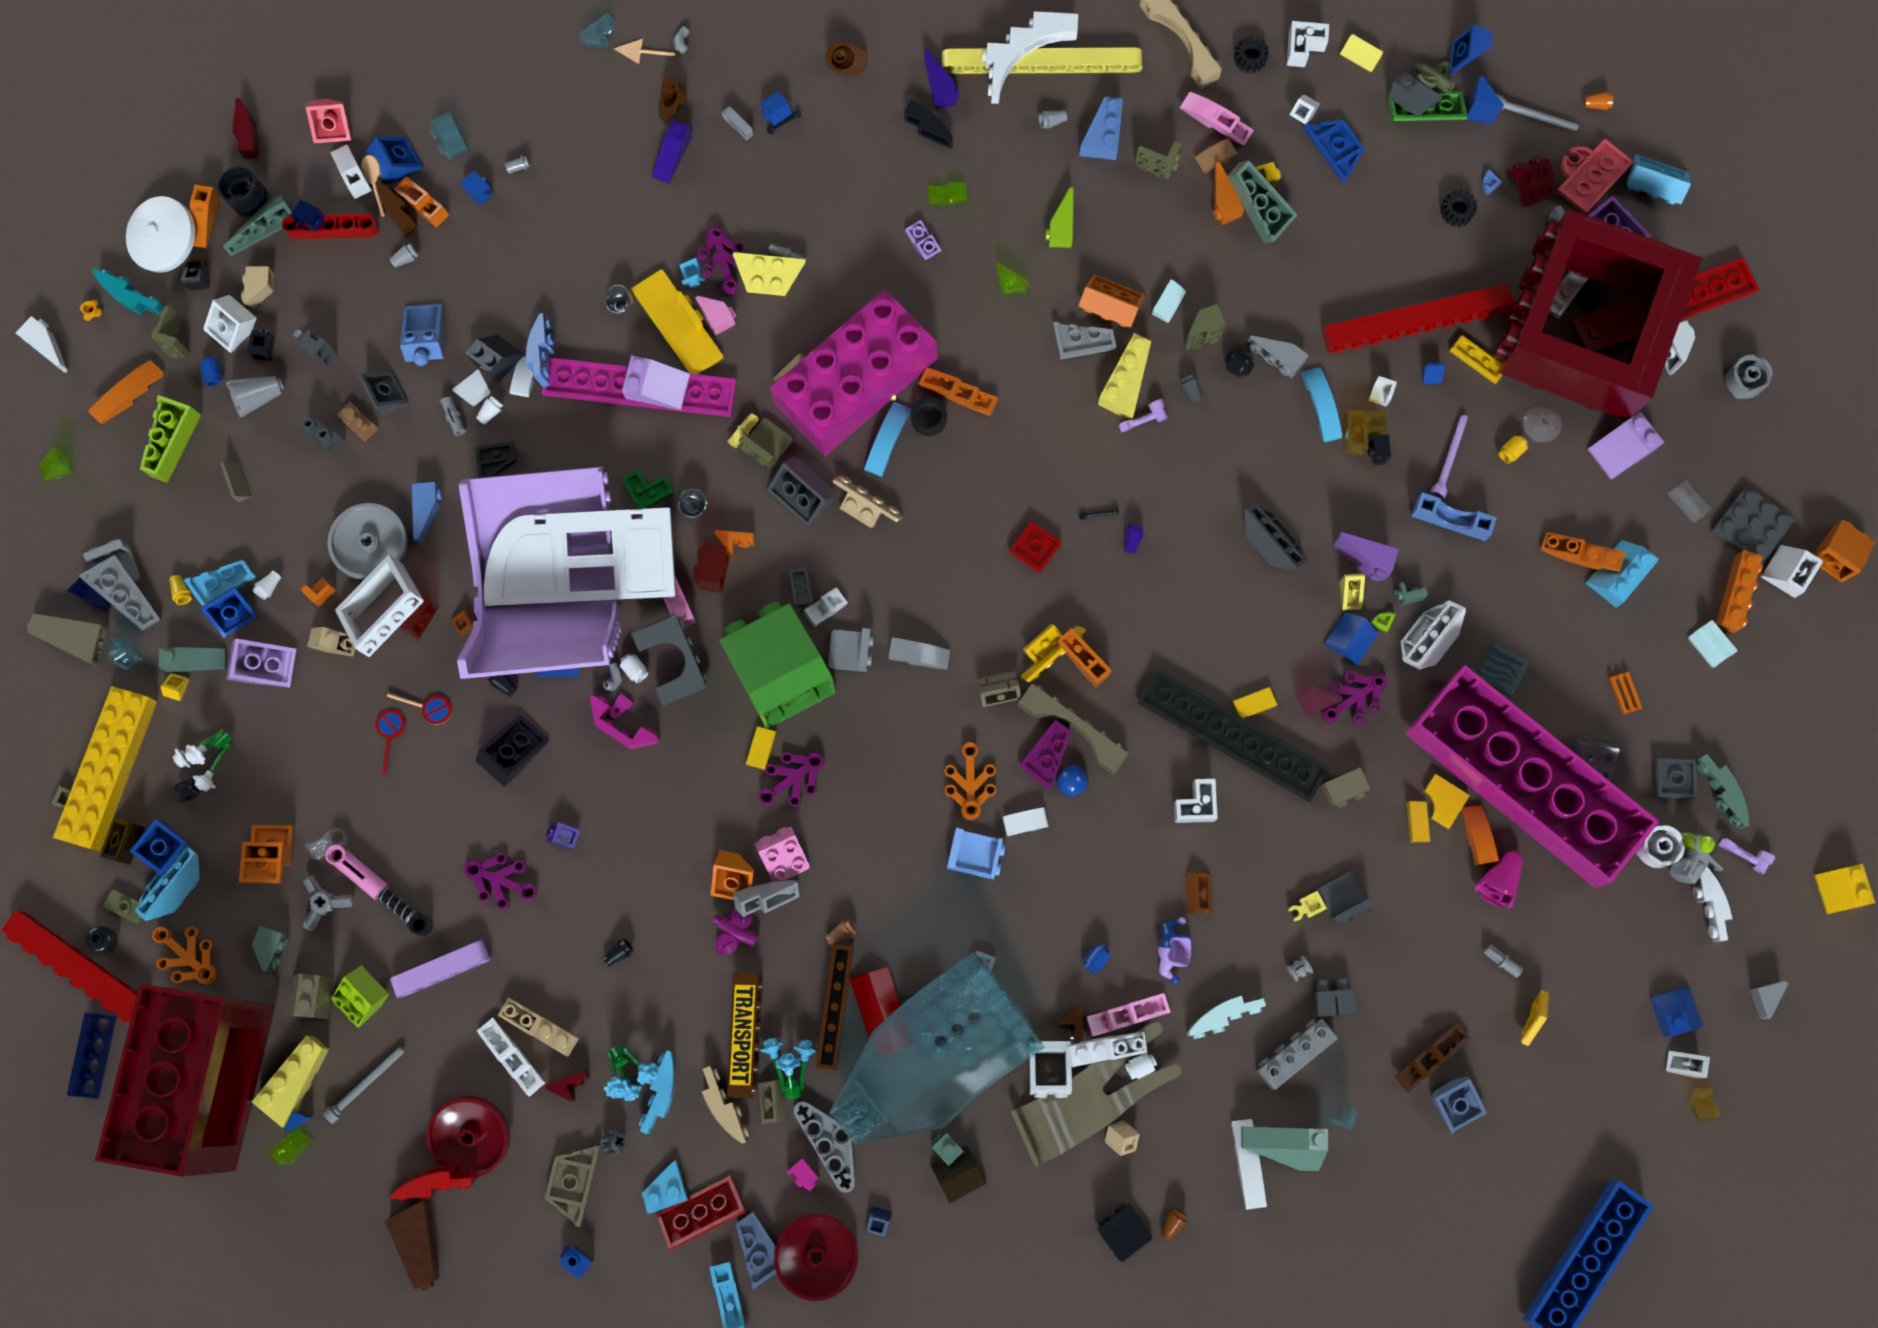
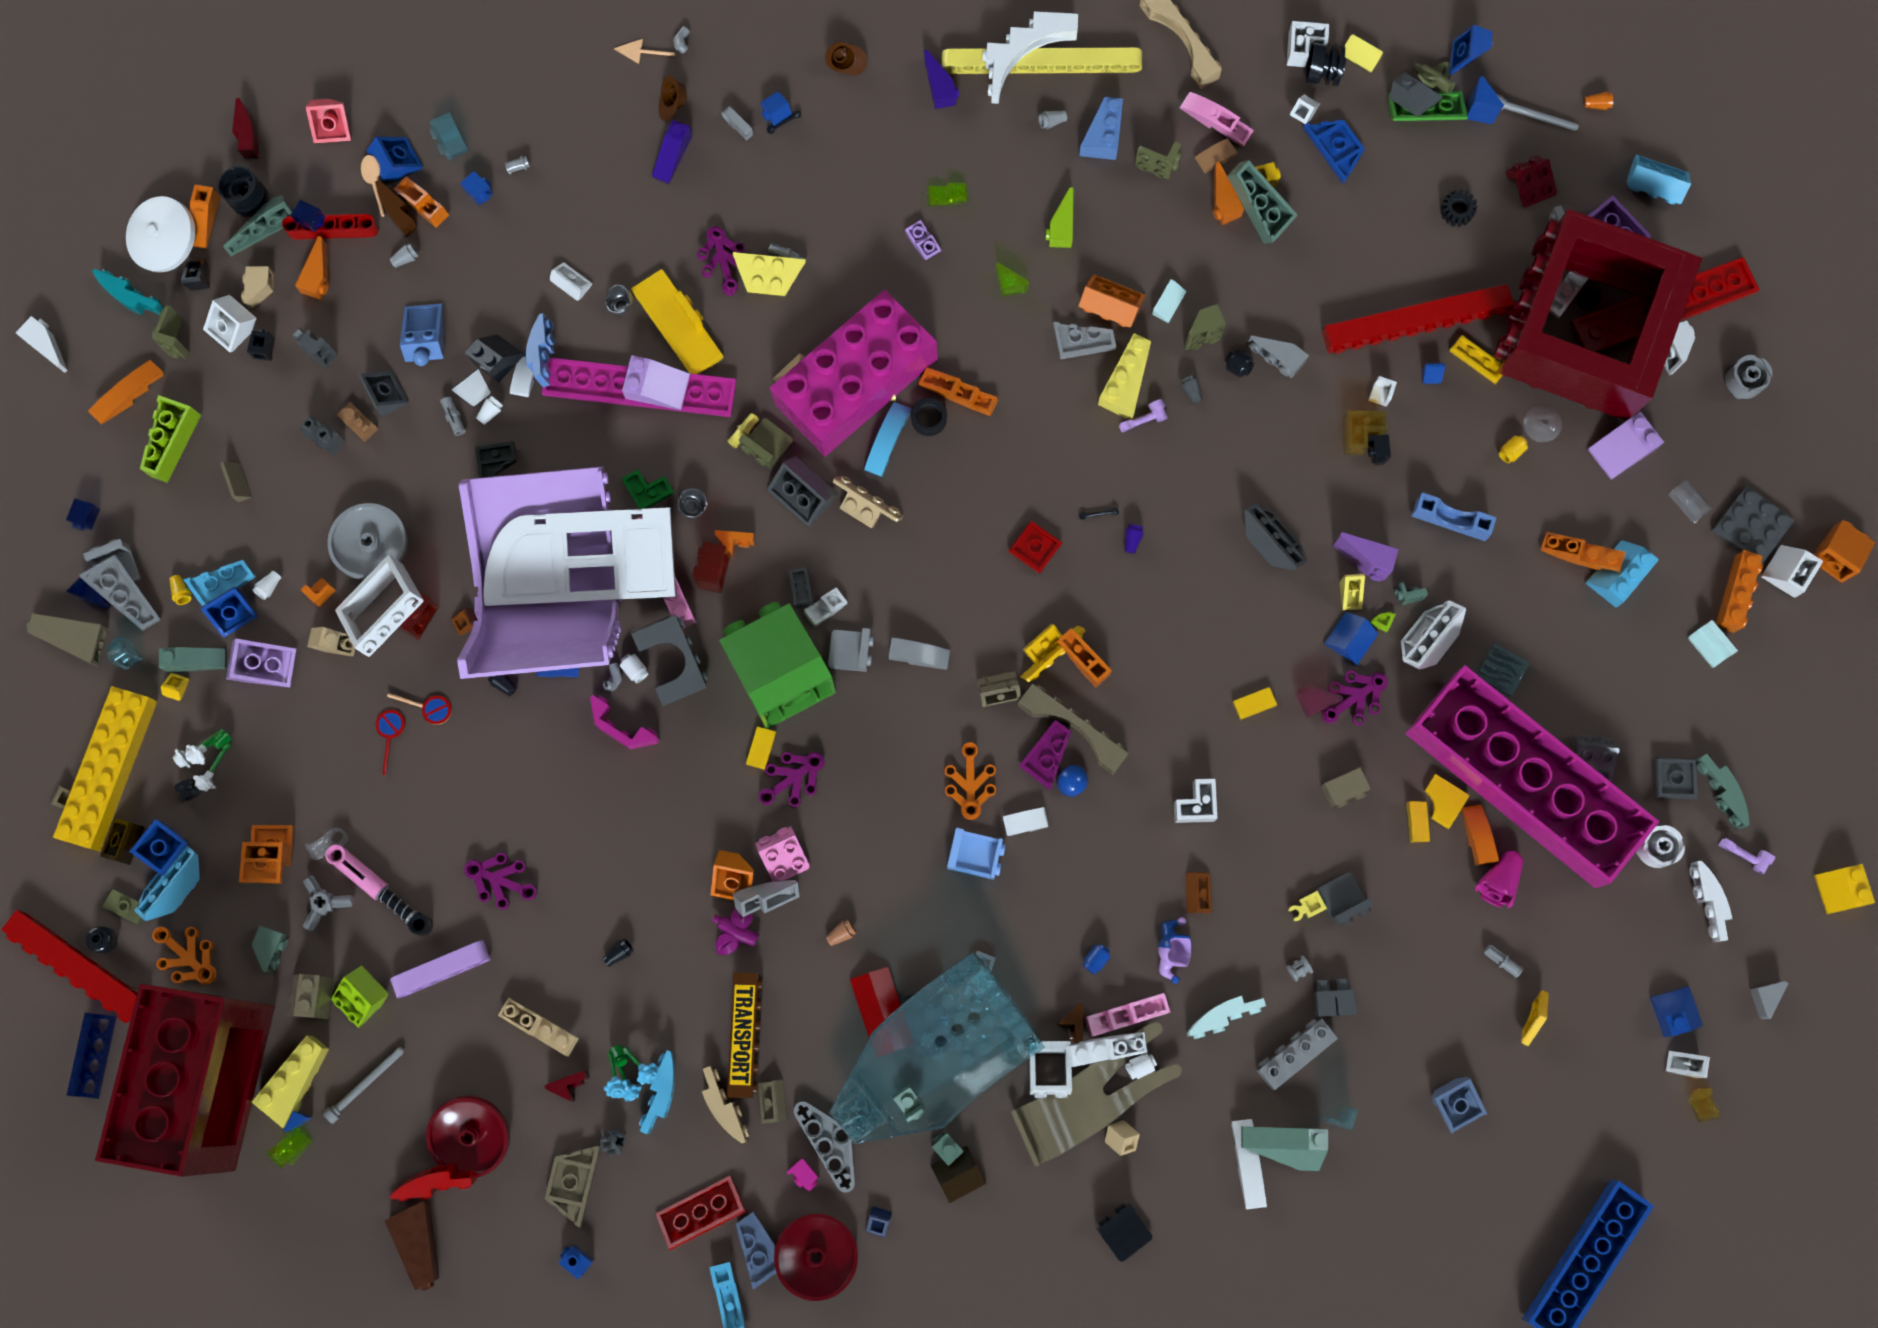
clear neon green slope [38,447,73,482] -> none
light orange plate [80,300,102,321] -> none
blue brick [199,356,222,386] -> none
light grey cone [226,376,284,418] -> none
white slope [330,145,372,199] -> none
medium blue slope [412,482,443,545] -> none
black slope [475,715,549,787] -> none
white slope [477,1018,545,1097] -> none
dark purple bracket [546,822,580,849] -> none
clear light blue slope [579,13,615,48] -> none
dark pink piece [609,694,634,719] -> none
medium azure wing [642,1161,688,1214] -> none
medium azure bracket [679,258,706,288] -> none
bright pink slope [695,296,736,335] -> none
medium azure plant [760,1037,818,1099] -> none
reddish brown brick [816,944,854,1071] -> none
black slope [904,100,953,149] -> none
pearl dark grey plate [1137,669,1330,803] -> none
dark orange cone [1161,1207,1188,1241] -> none
black tyre [1234,36,1269,73] -> none
medium azure slope [1301,367,1342,443] -> none
reddish brown slope [1394,1022,1470,1093] -> none
lavender piece [1430,414,1468,499] -> none
medium blue tile [1482,169,1502,196] -> none
coral plate [1556,139,1634,215] -> none
orange tile [1608,671,1642,715] -> none
light grey piece [1669,832,1723,884] -> none
none -> clear blue brick [66,498,100,531]
none -> orange slope [295,236,329,300]
none -> white slope [550,262,593,301]
none -> sand green bracket [893,1084,925,1122]
none -> black wheel [1306,42,1346,86]

